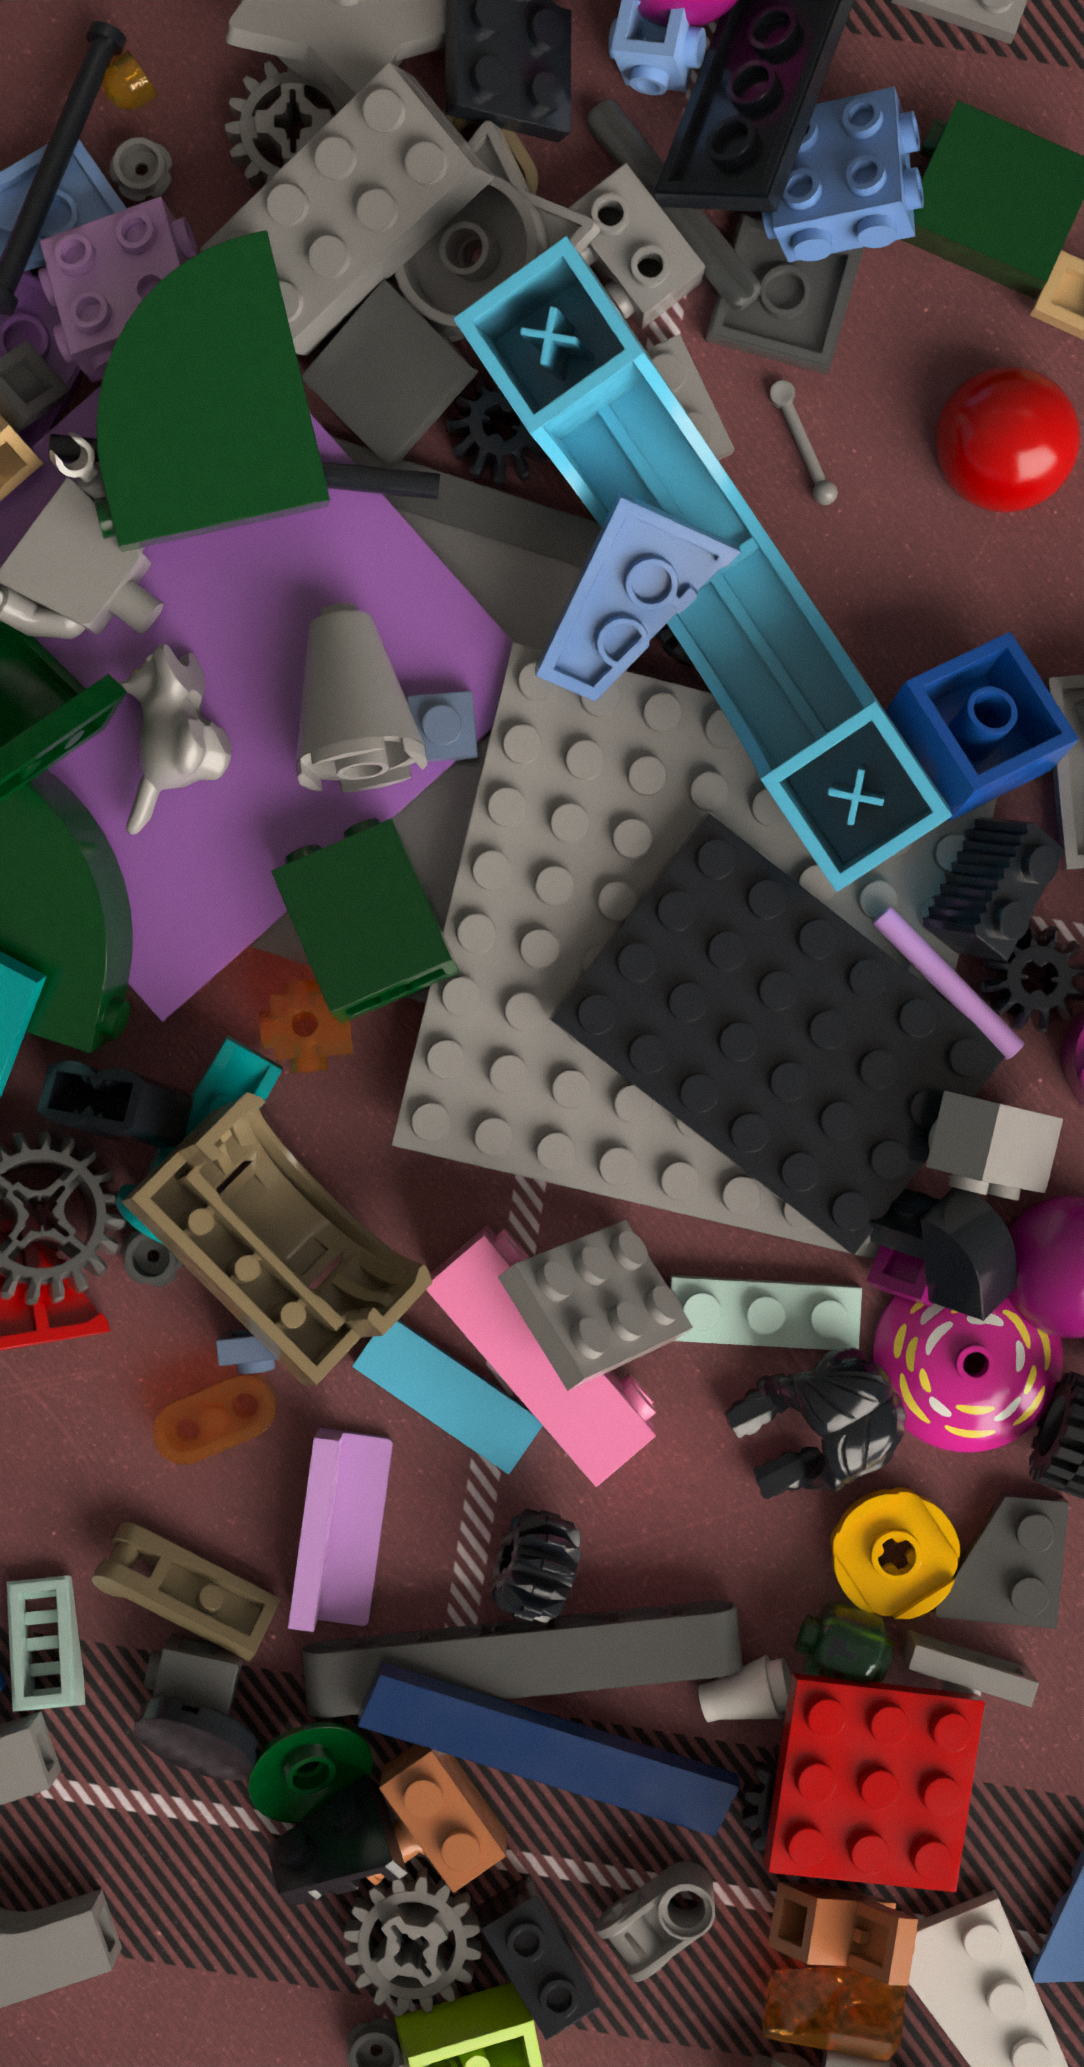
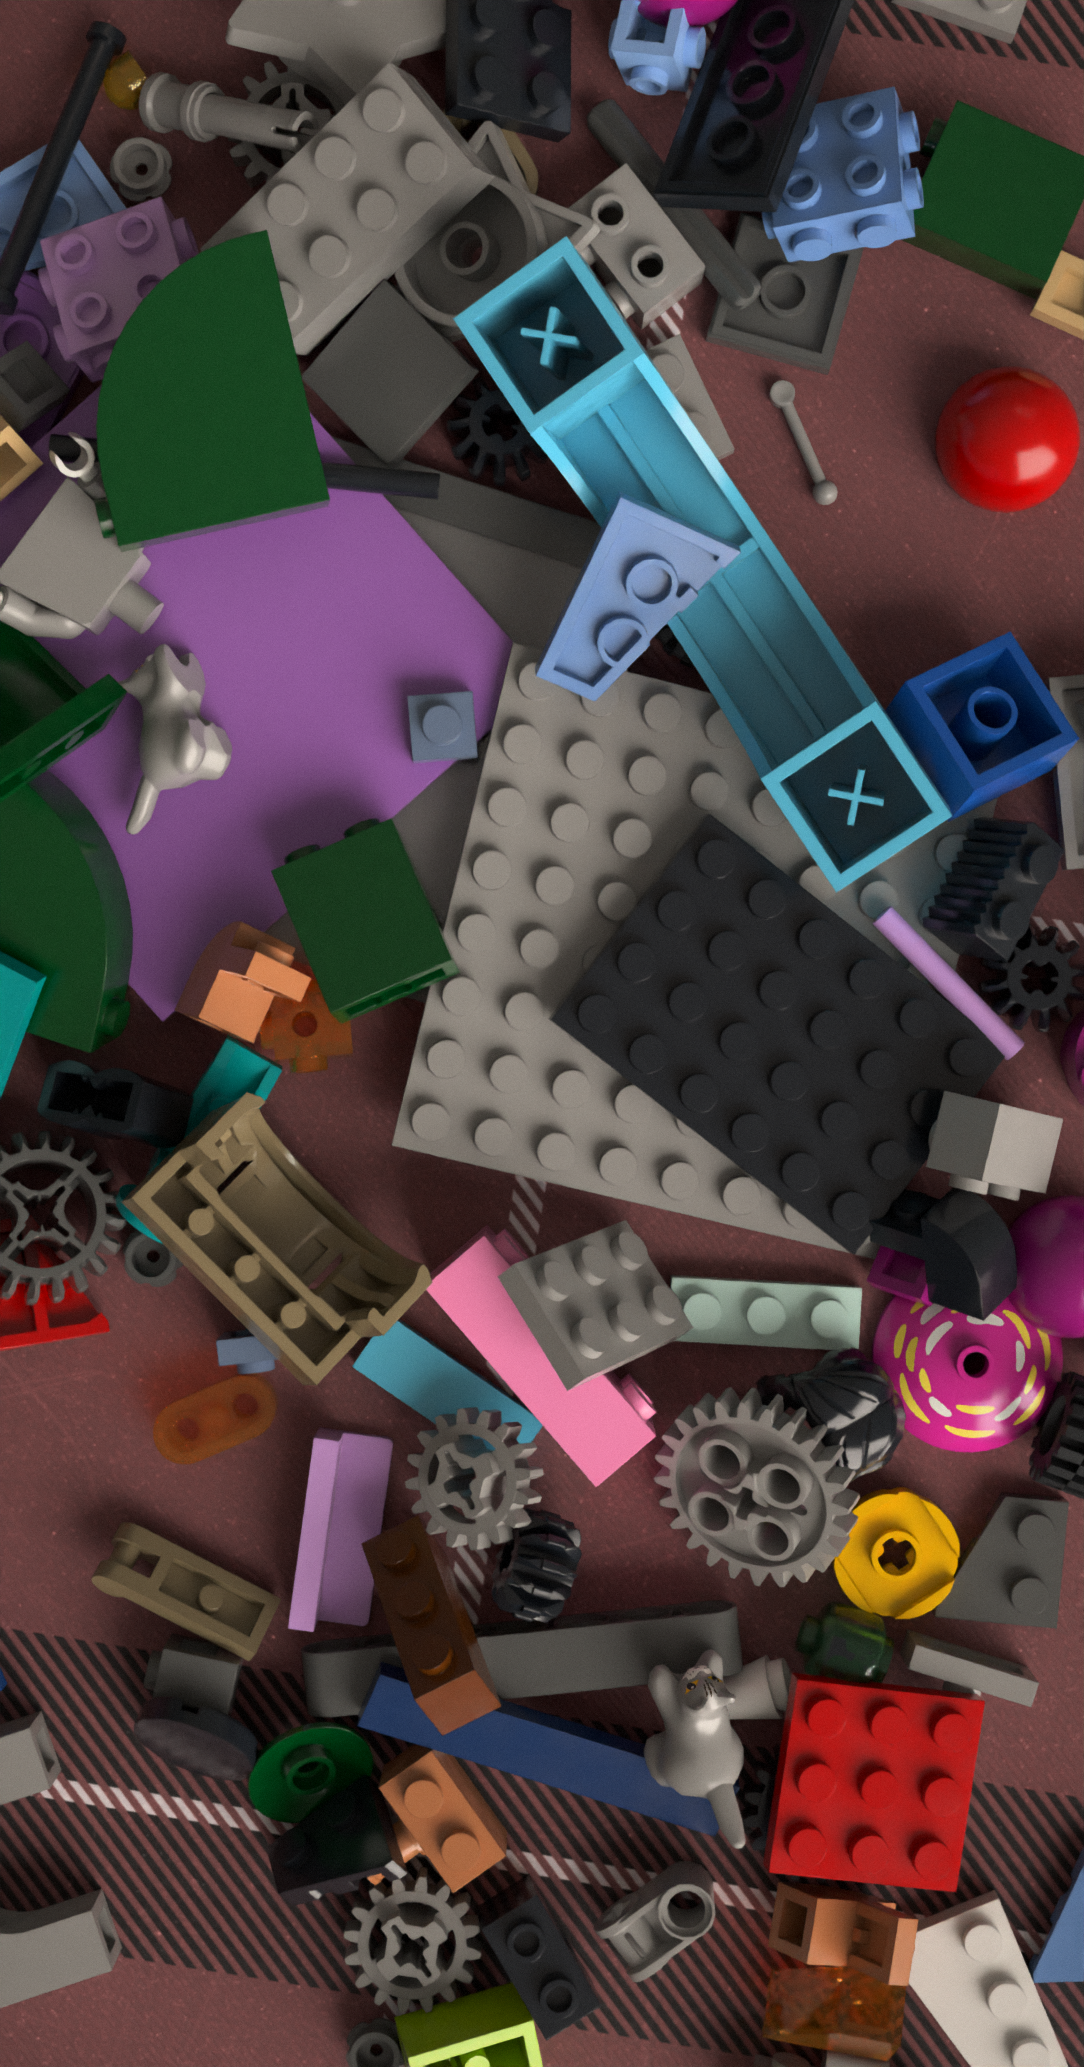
light aqua slope [6,1575,85,1712] -> none
light grey cone [295,603,427,792] -> none
none -> light grey pin [139,72,319,154]
none -> nougat brick [175,921,311,1043]
none -> reddish brown brick [361,1515,501,1736]
none -> light grey gear [405,1407,544,1550]
none -> light grey animal [643,1649,746,1849]
none -> light grey gear [654,1387,860,1587]

